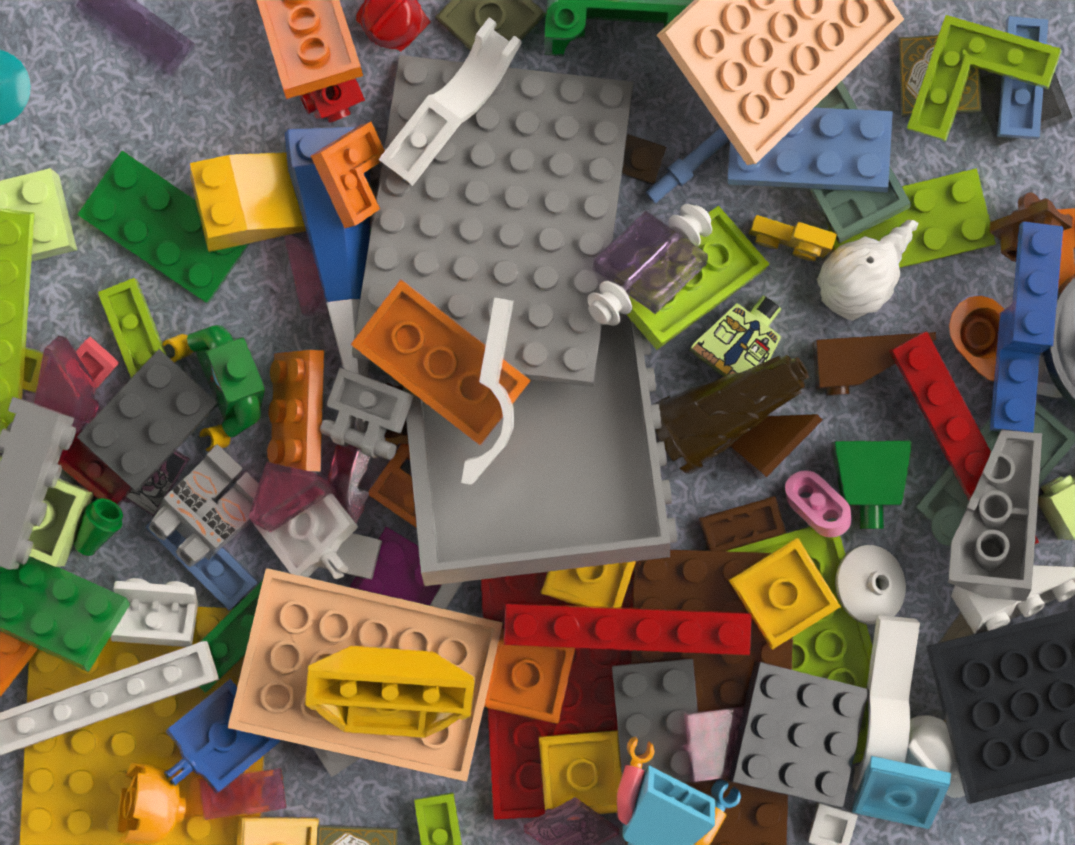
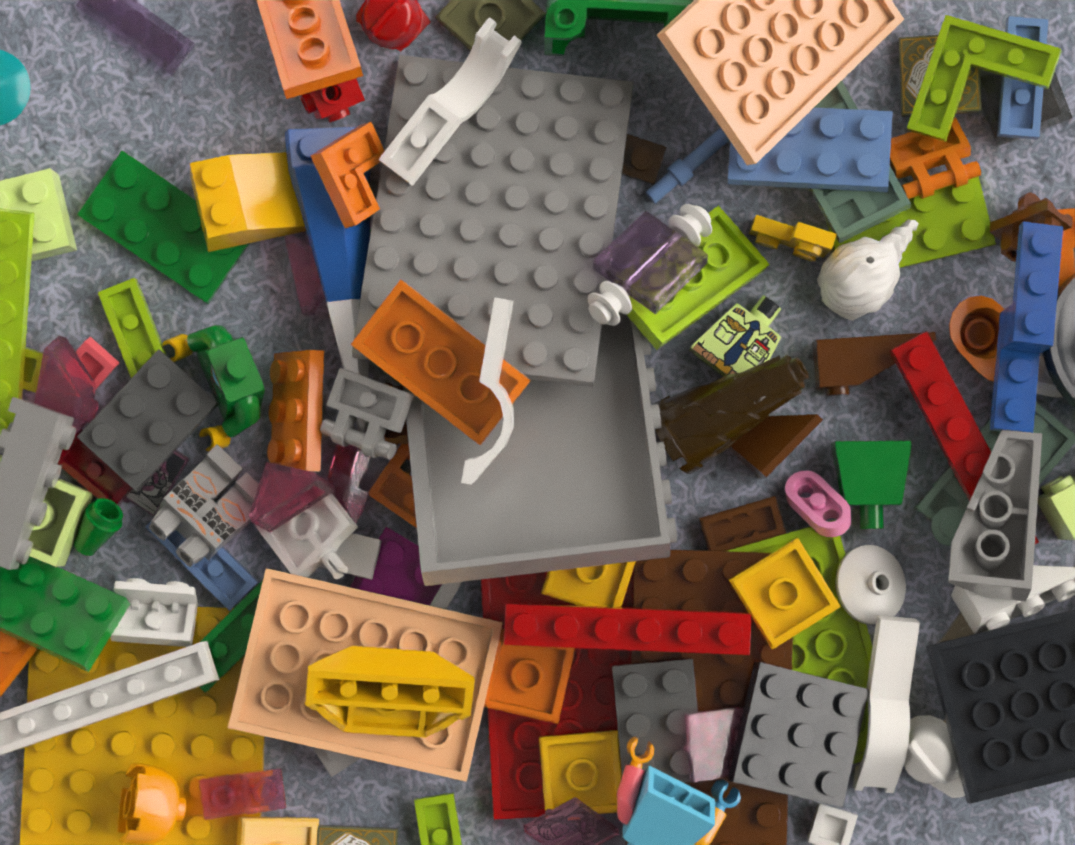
blue plate [164,679,281,794] -> none
medium azure tile [852,756,951,829] -> none
none -> orange plate [890,117,981,199]

